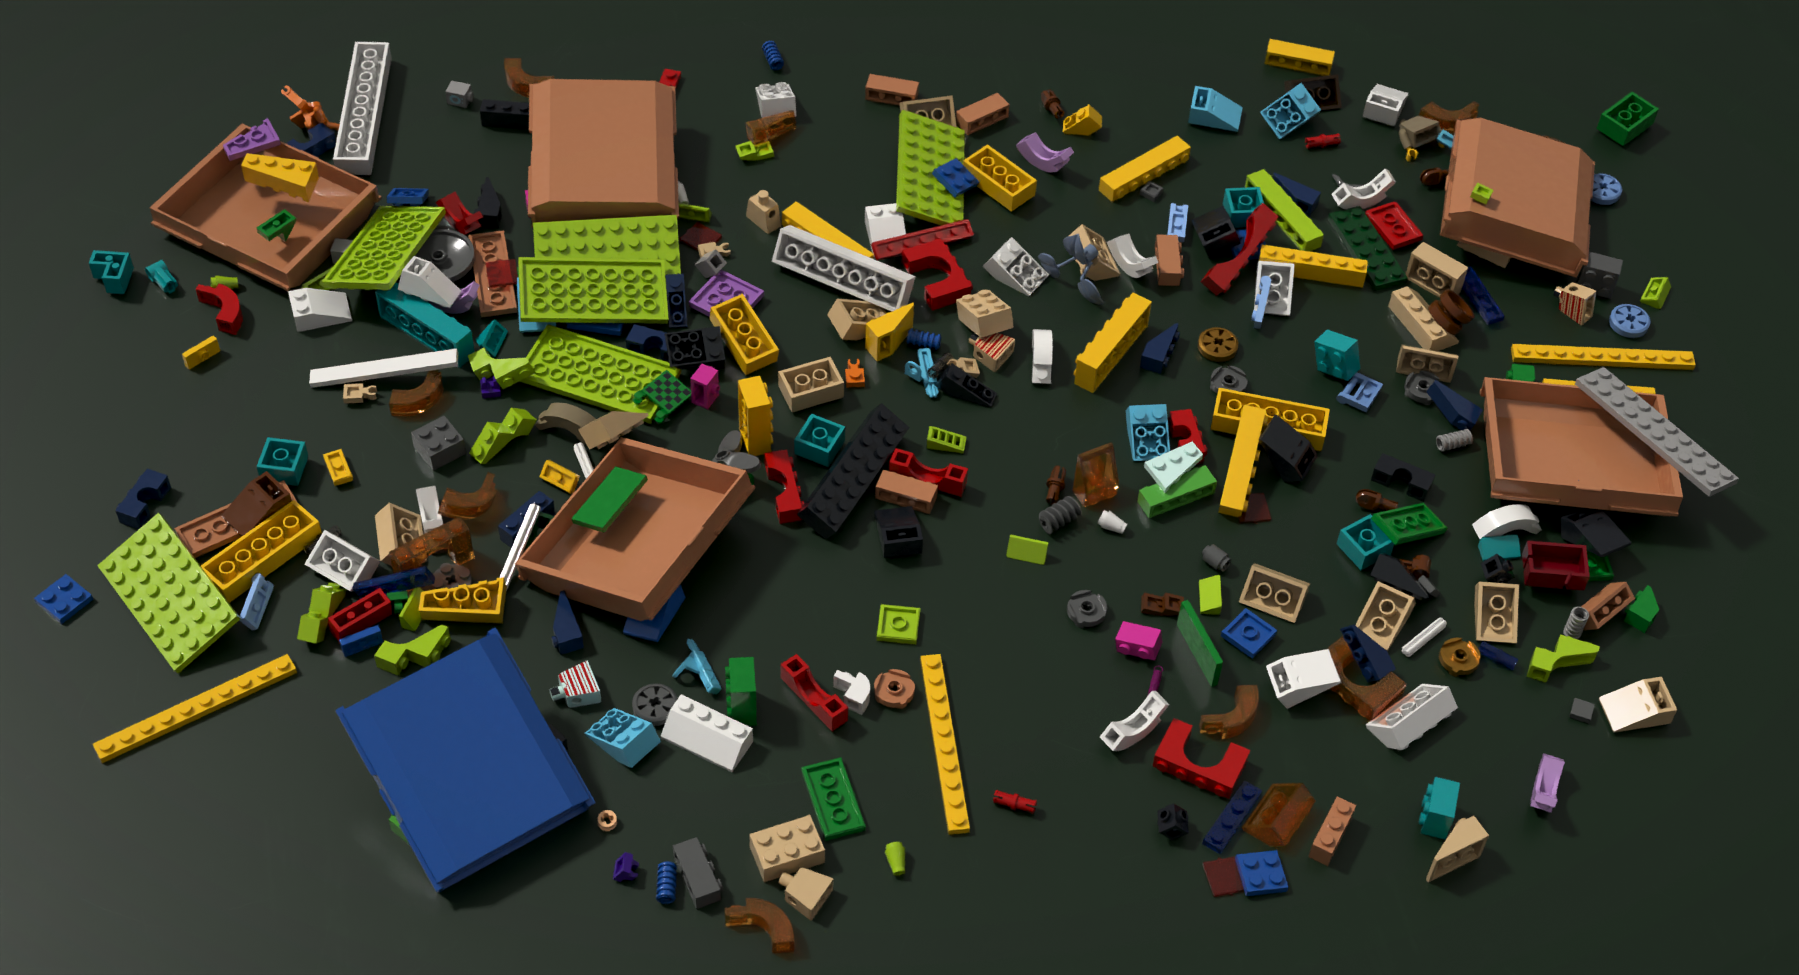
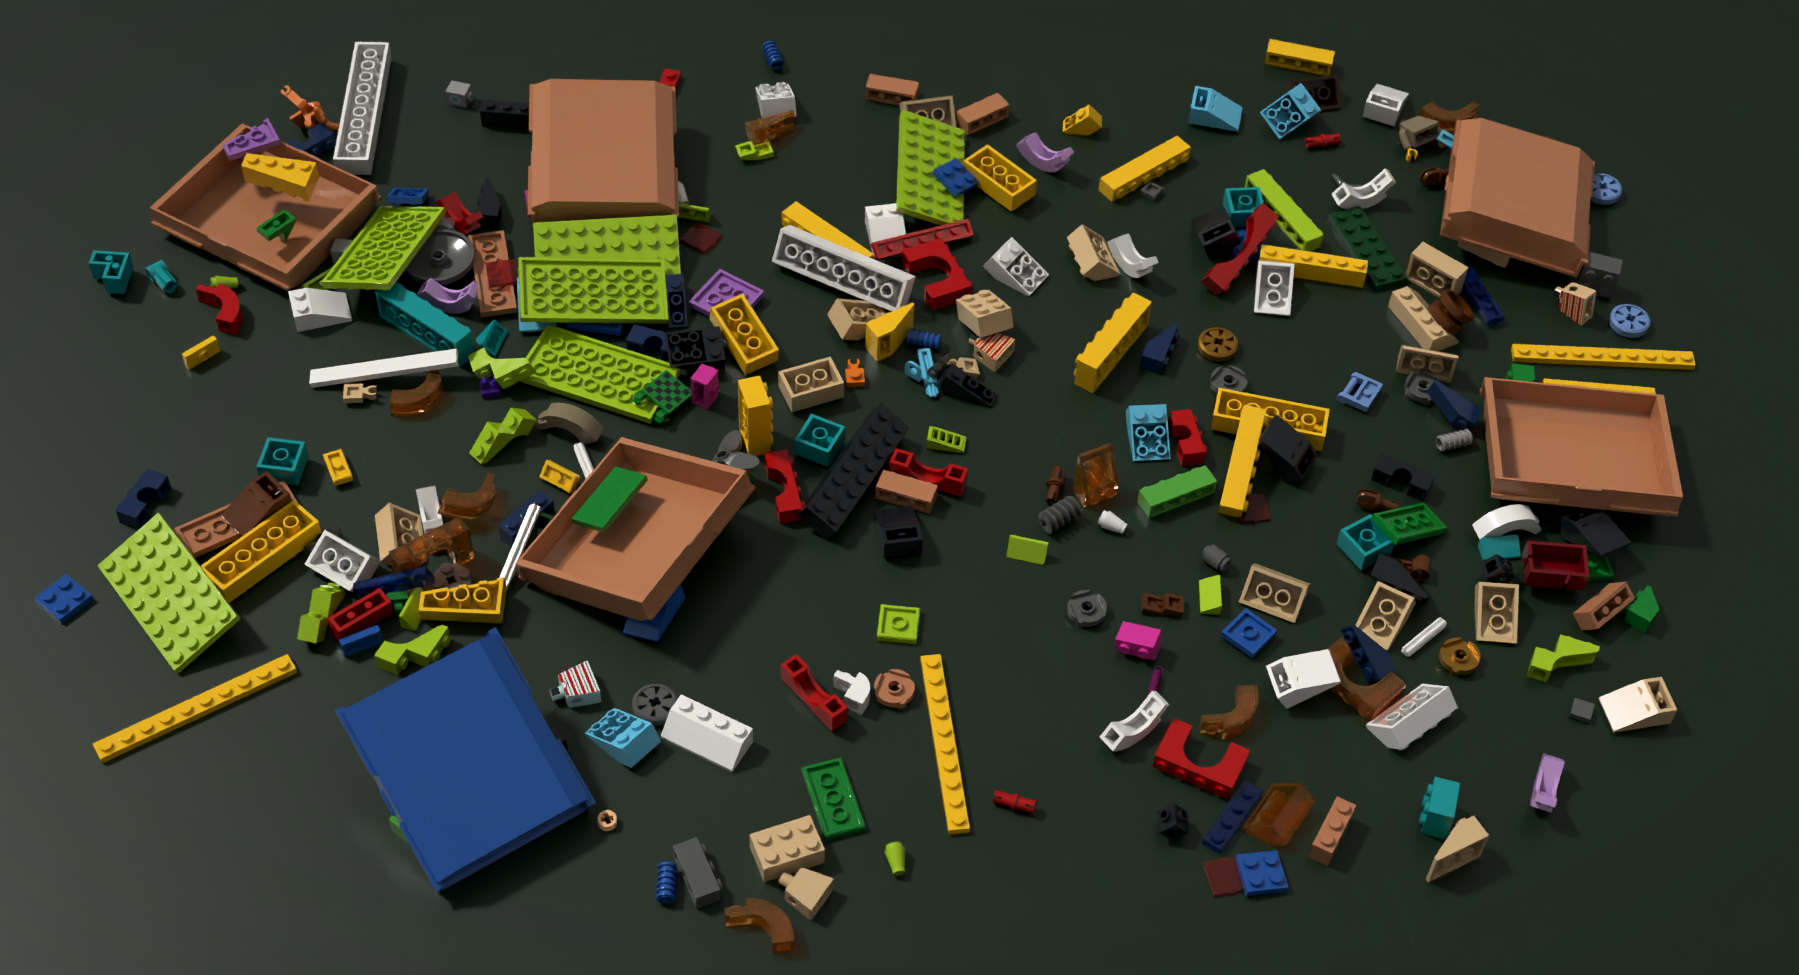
light blue plate [240,573,274,630] -> none
white slope [398,256,462,308] -> none
dark grey brick [411,416,466,471] -> none
clear orange arch [504,58,554,97] -> none
dark blue slope [551,590,584,655] -> none
tan slope [578,411,649,450] -> none
dark purple tile [613,852,639,882] -> none
medium azure piece [672,639,721,694] -> none
light grey brick [695,249,727,279] -> none
tan plate [697,242,731,258] -> none
green brick [725,657,757,726] -> none
tan torso [746,190,781,234] -> none
white arch [1032,329,1052,384] -> none
sand blue plant [1038,234,1105,304] -> none
reddish brown arm [1041,89,1064,119] -> none
light aqua wing [1144,441,1203,493] -> none
nougat brick [1155,235,1184,286] -> none
light blue plate [1167,203,1188,242] -> none
green tile [1177,600,1223,687] -> none
light blue plate [1251,276,1271,329] -> none
dark blue slope [1273,172,1321,217] -> none
teal brick [1314,329,1360,381] -> none
red plate [1365,201,1423,250] -> none
dark grey tile [1418,575,1441,598] -> none
lime plate [1470,183,1493,204] -> none
clear blue axle [1478,642,1519,670] -> none
light grey piece [1563,607,1589,639] -> none
light grey plate [1575,367,1739,497] -> none
green brick [1596,92,1659,146] -> none
lime slope [1640,277,1671,309] -> none

